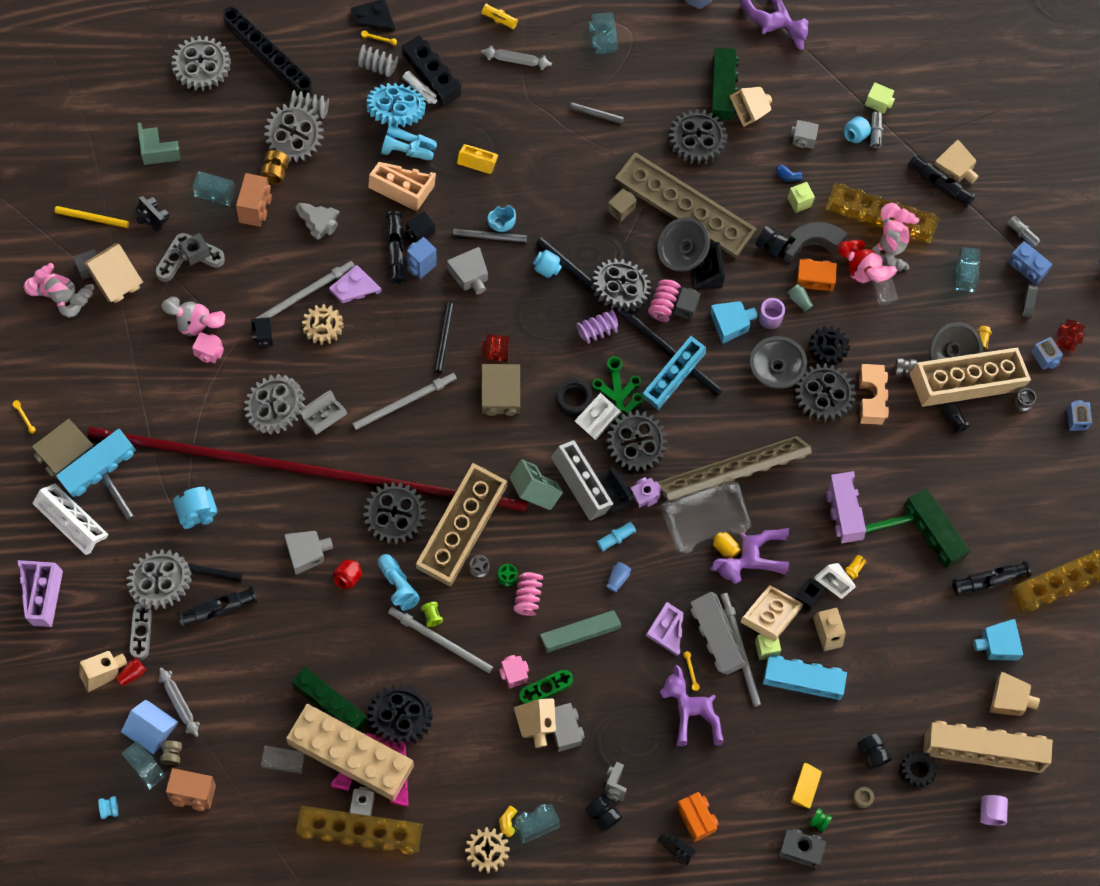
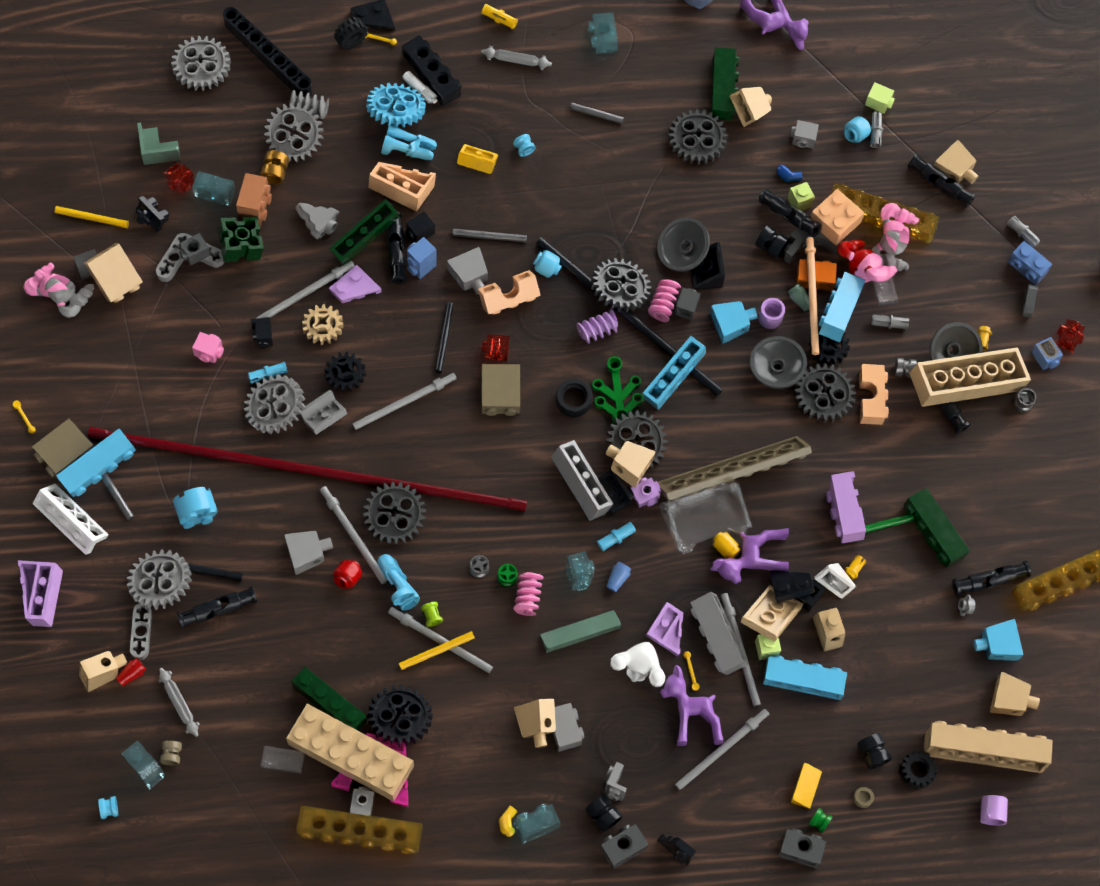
light blue slope [121,700,178,755] -> none
hair [161,296,225,337] -> none
nougat brick [166,768,216,811] -> none
light grey piece [358,44,398,77] -> none
tan brick [416,463,507,587] -> none
tan gear [465,827,510,873] -> none
medium azure hair [487,205,516,232] -> none
bright pink brick [499,655,529,689] -> none
sand green panel [509,459,563,510] -> none
green beam [519,670,573,705] -> none
white plate [575,393,621,440] -> none
dark tan brick [607,189,637,222] -> none
dark tan plate [614,152,757,258] -> none
orange brick [676,792,718,842] -> none
clear light blue brick [956,247,980,292] -> none
medium blue brick [1066,400,1092,431] -> none
none -> clear red brick [163,162,196,193]
none -> dark green brick [218,216,264,262]
none -> medium azure pin [248,362,288,384]
none -> light grey bar [320,486,388,584]
none -> black gear [324,352,366,393]
none -> dark green brick [329,199,400,265]
none -> black tyre [334,17,368,50]
none -> yellow bar [399,631,475,670]
none -> light nougat arch [478,270,541,315]
none -> medium azure wheel [513,134,536,157]
none -> clear light blue brick [565,551,595,591]
none -> dark grey brick [600,824,649,870]
none -> tan torso [606,441,655,488]
none -> white head [610,642,665,687]
none -> light grey bar [675,709,770,791]
none -> black piece [759,189,822,238]
none -> black wing [770,570,815,603]
none -> light nougat bar [805,237,819,355]
none -> light nougat brick [811,189,864,245]
none -> medium azure brick [818,272,865,342]
none -> light grey axle [871,314,909,330]
none -> light grey plate [958,594,975,616]

